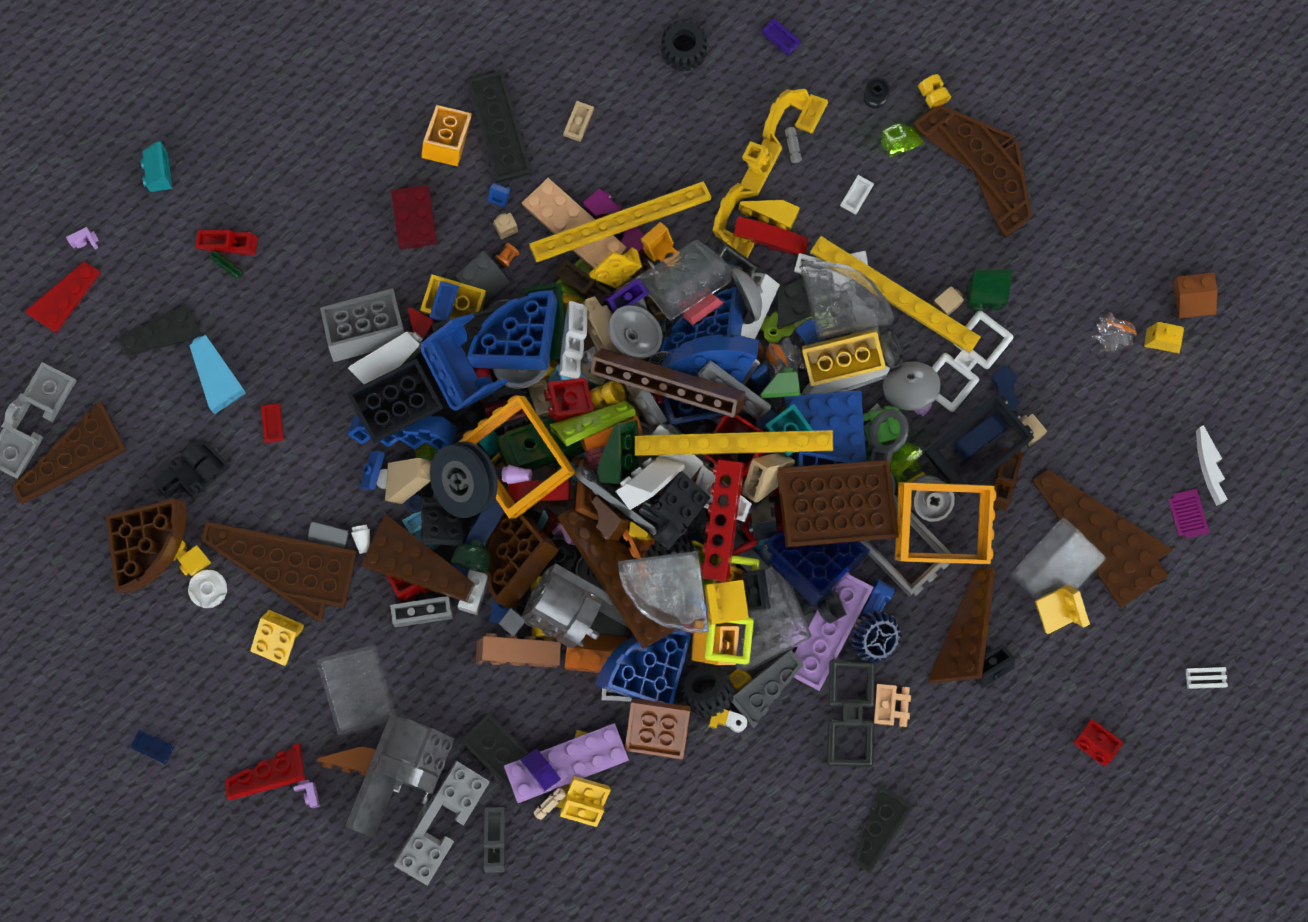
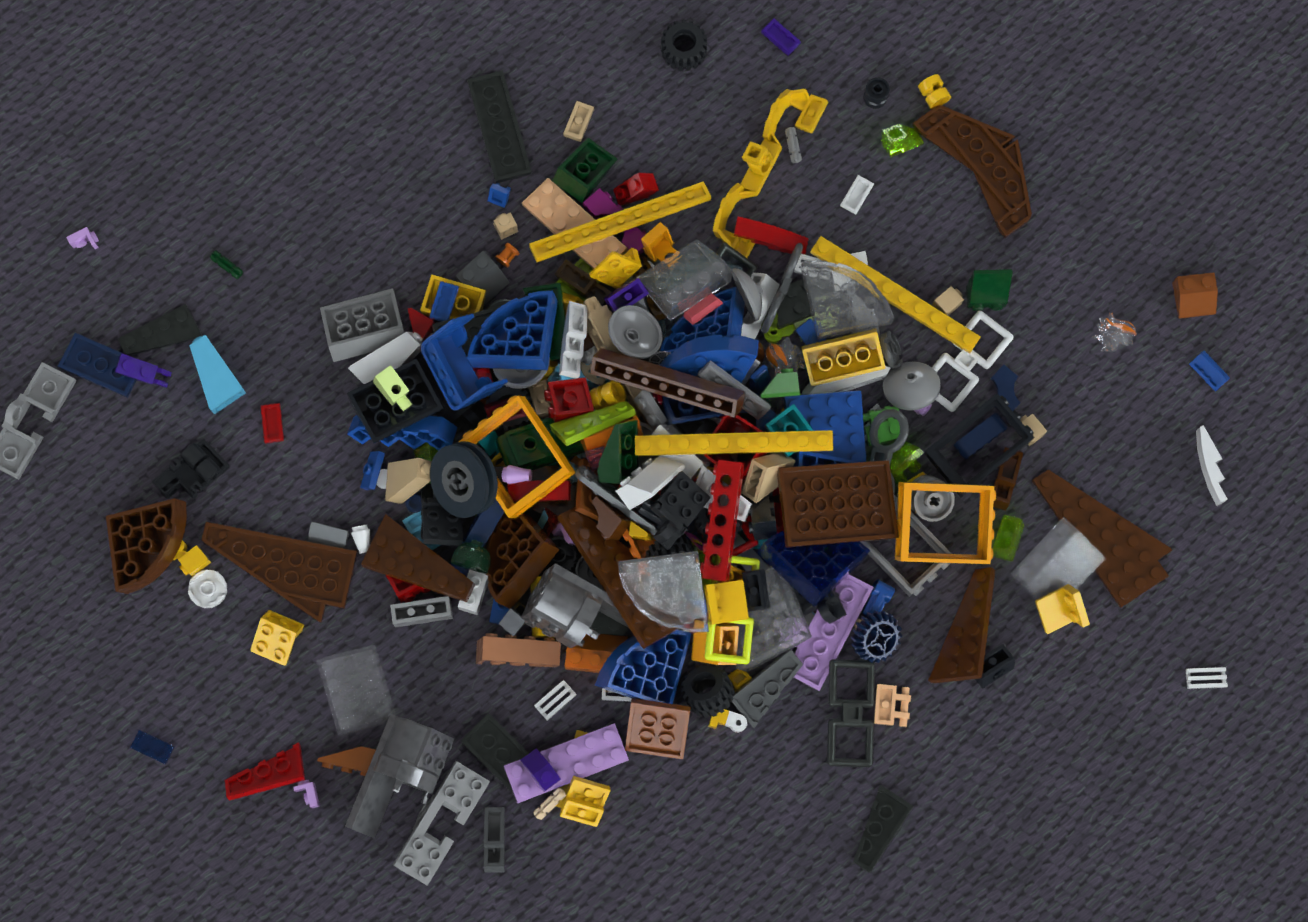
reddish brown wing [12,400,126,504] -> none
red wing [25,261,101,333] -> none
teal slope [140,141,172,192] -> none
red slope [195,230,258,255] -> none
dark red brick [391,185,438,250] -> none
light orange slope [422,105,472,167] -> none
yellow slope [739,200,800,231] -> none
red bracket [1074,718,1124,766] -> none
yellow torso [1144,322,1184,353] -> none
magenta window [1168,489,1210,539] -> none
none -> dark blue plate [58,333,137,398]
none -> dark purple hinge [115,354,172,388]
none -> yellowish green torso [373,365,412,411]
none -> white tile [534,680,577,721]
none -> dark green slope [552,138,617,203]
none -> red slope [613,173,659,206]
none -> dark pink sticker [685,532,714,556]
none -> dark grey bar [761,243,803,334]
none -> clear neon green brick [992,515,1025,562]
none -> blue plate [1189,351,1230,391]

